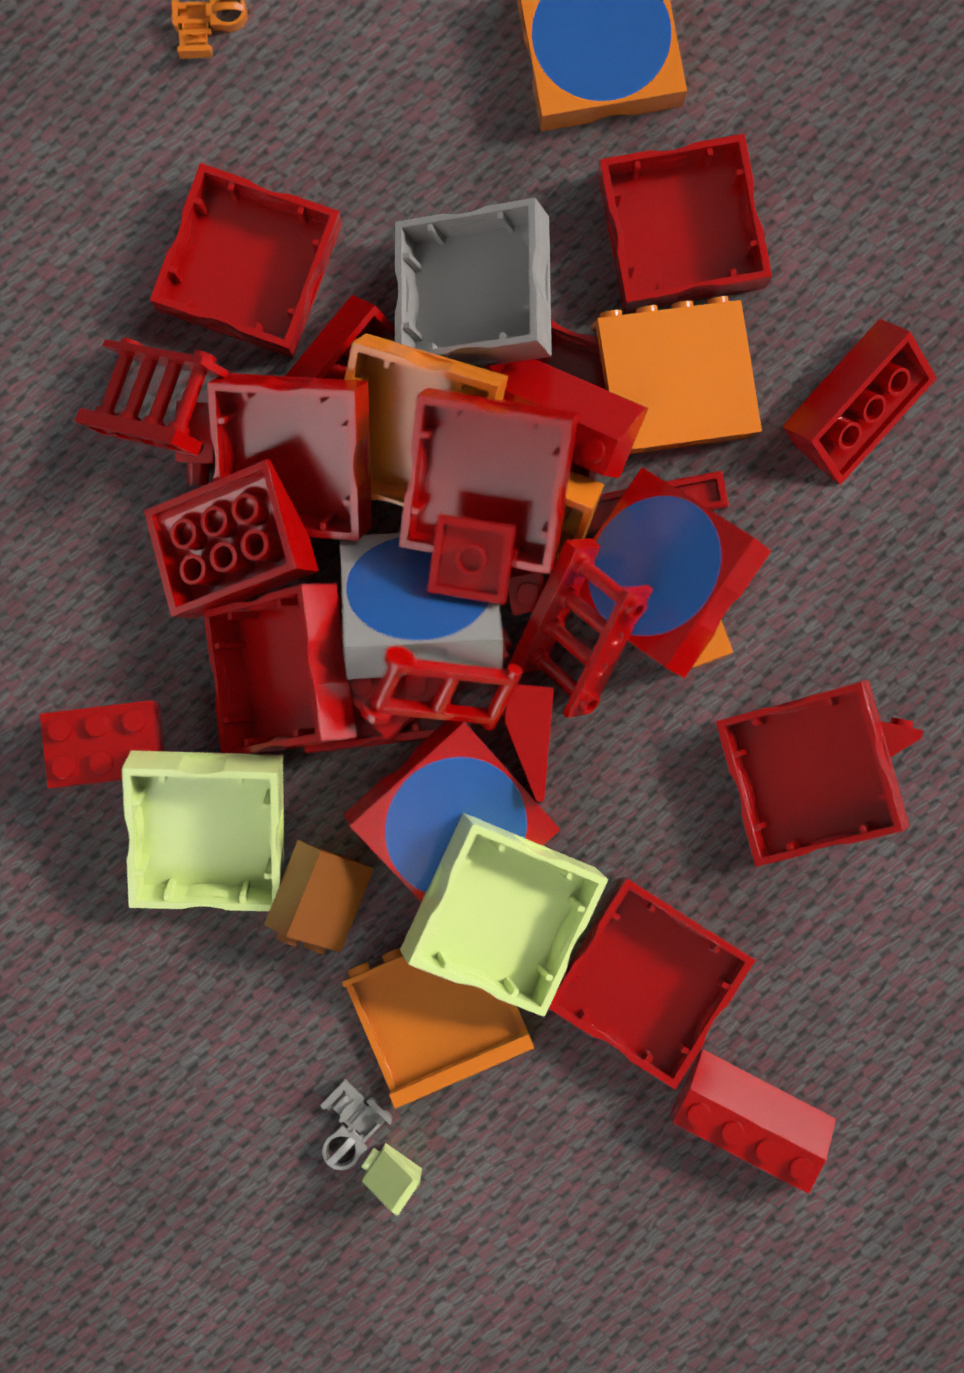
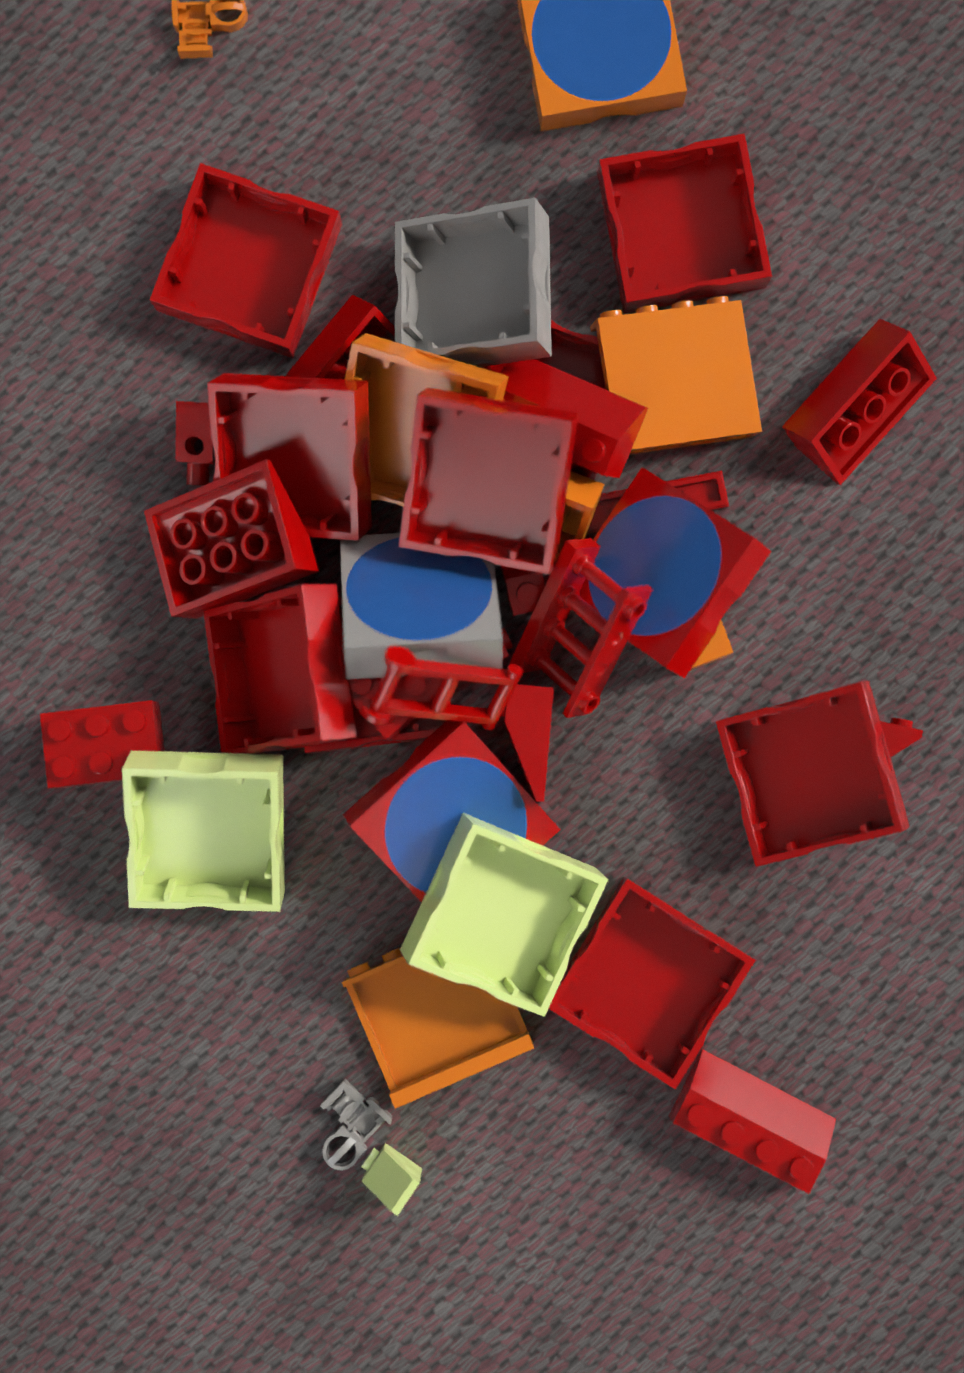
red fence [74,337,229,457] -> none
dark orange brick [264,840,374,954] -> none
red plate [427,513,517,604] -> none

